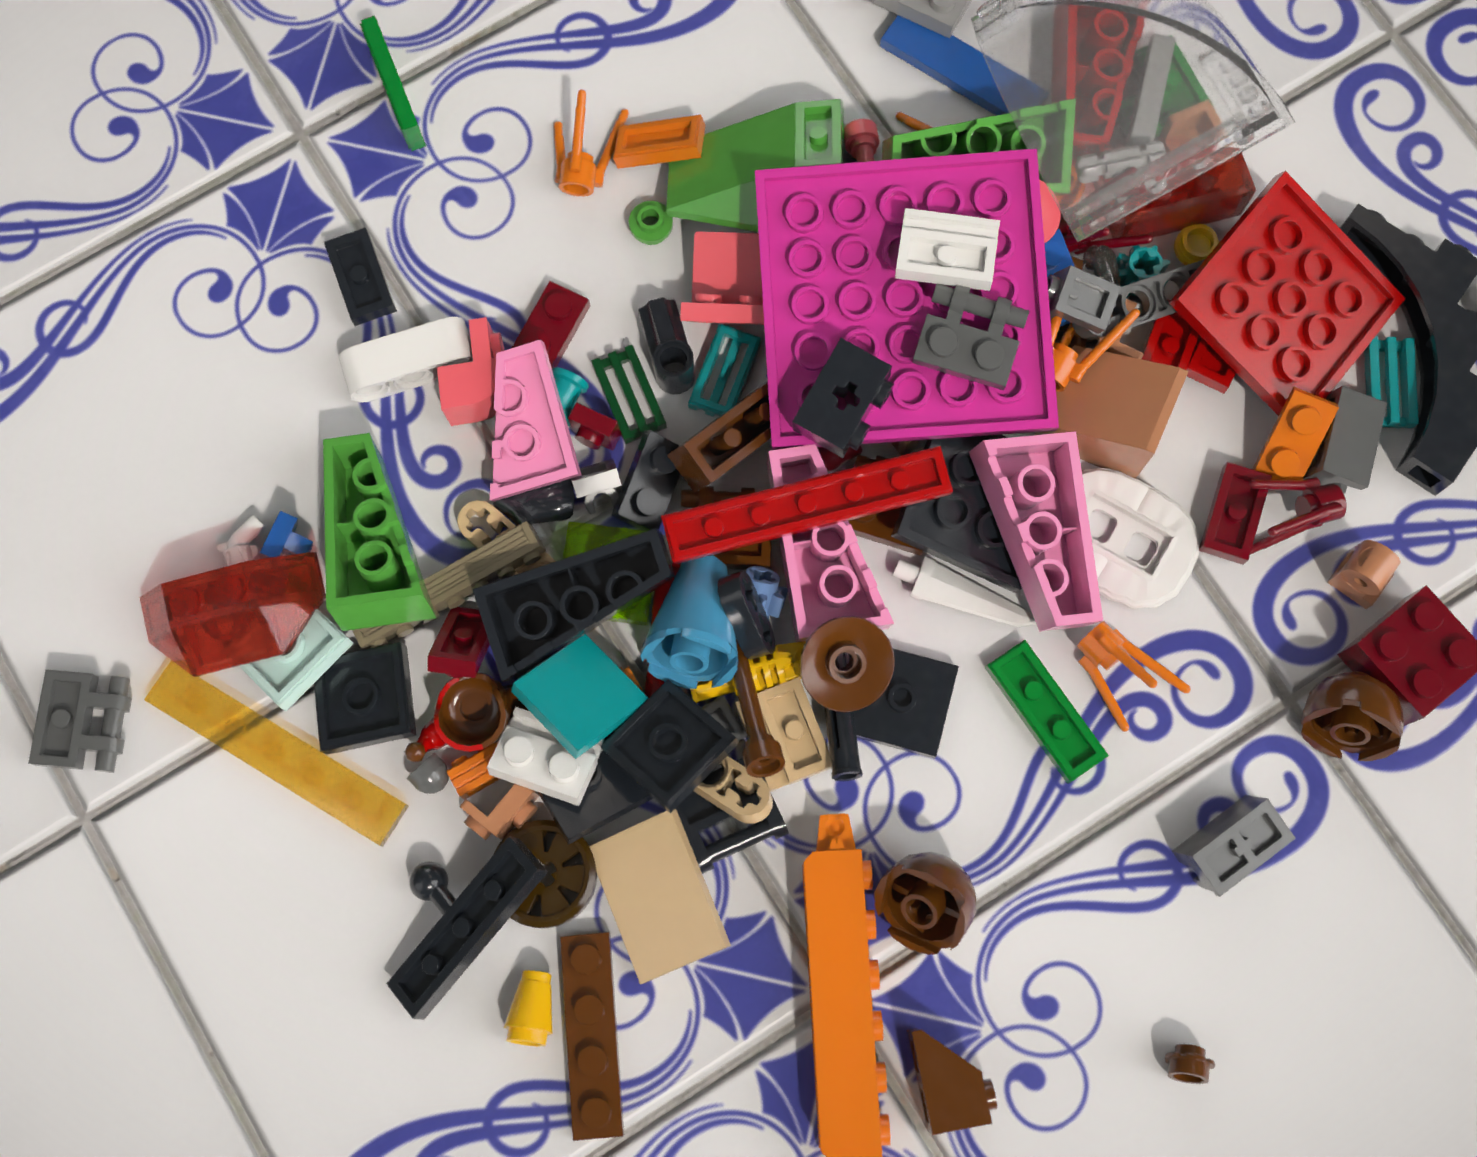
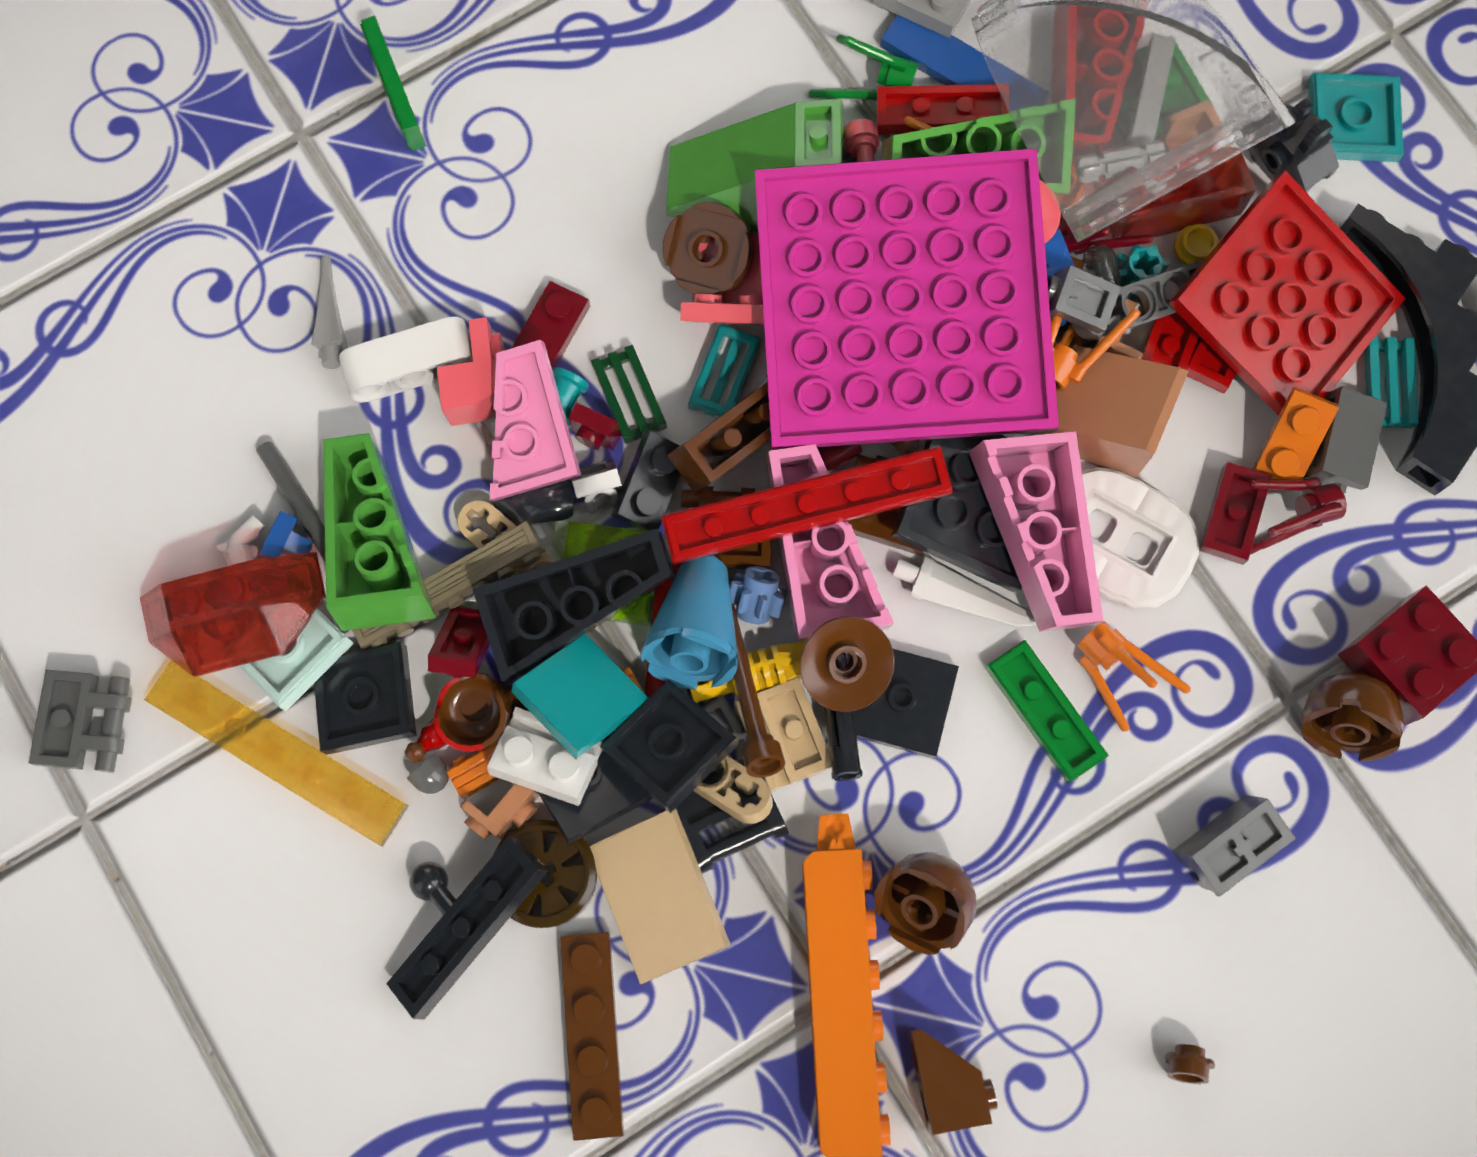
black plate [324,227,397,326] -> none
yellow cone [503,970,553,1047] -> none
orange plant [554,89,629,197] -> none
orange tile [613,115,705,169] -> none
bright green plate [629,201,673,245] -> none
black piece [638,297,695,395] -> none
black beam [718,571,775,660] -> none
black brick [792,338,895,458] -> none
white plate [895,208,1000,291] -> none
dark grey plate [912,284,1029,390] -> none
nougat leg [1327,540,1401,609] -> none
none -> dark grey bar [256,441,325,561]
none -> light grey piece [311,256,348,369]
none -> reddish brown plate [662,202,754,295]
none -> green plant [808,34,918,100]
none -> red plate [877,84,1010,134]
none -> black hinge [1243,98,1339,193]
none -> teal tile [1308,73,1404,162]

